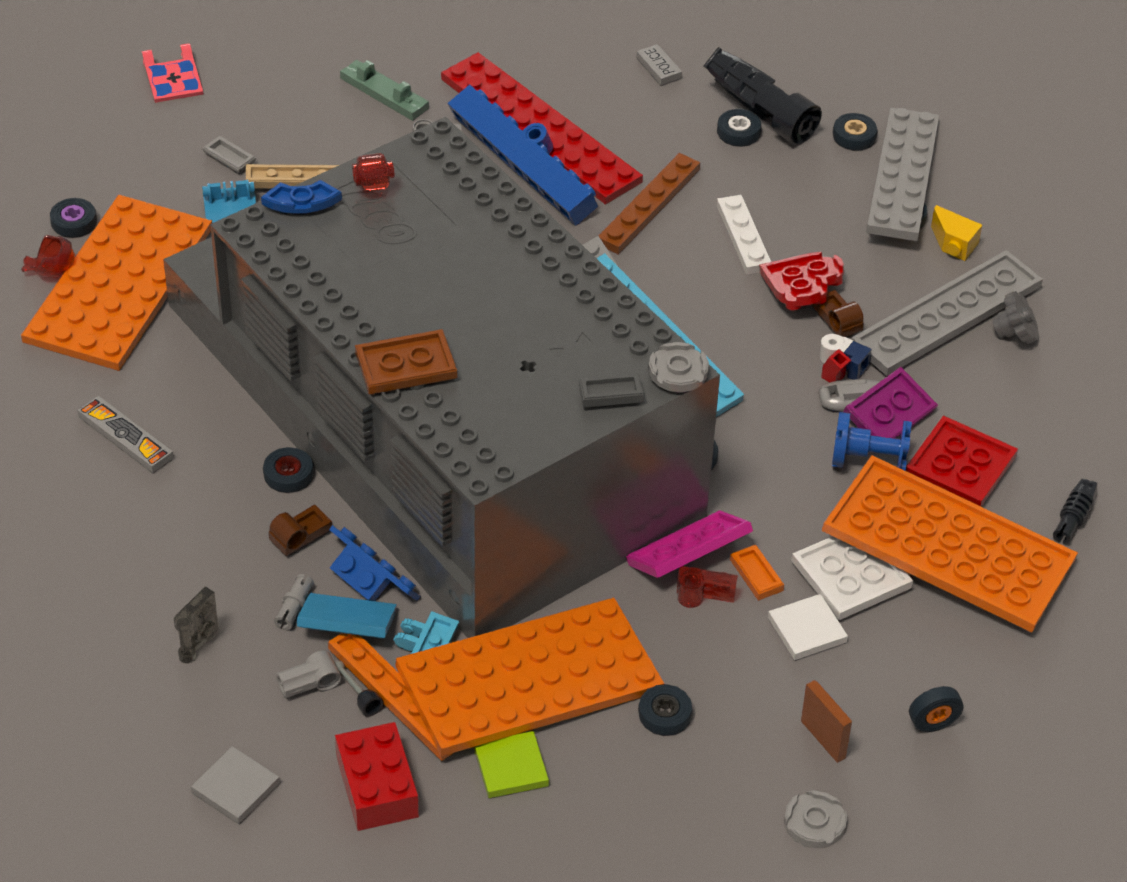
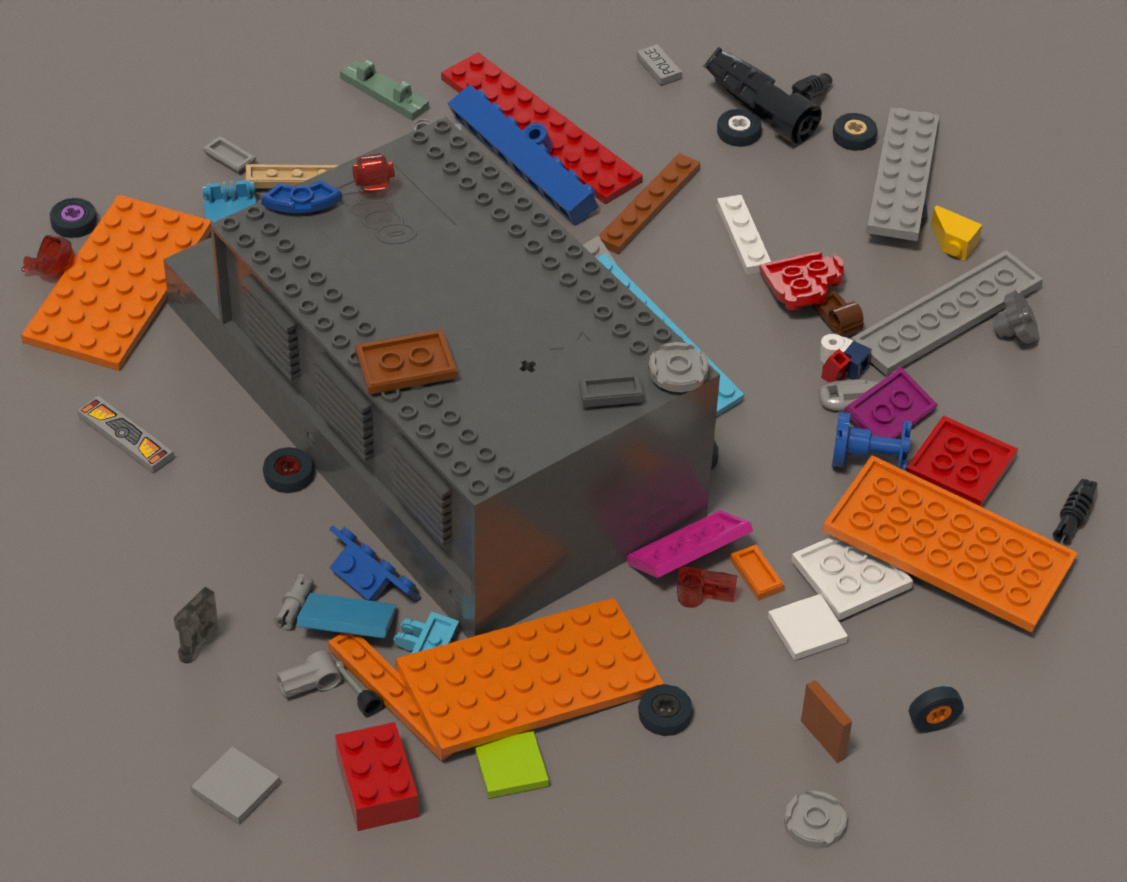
coral flag [142,43,203,103] -> none
reddish brown plate [268,505,332,556] -> none
none -> black hinge [790,73,833,100]

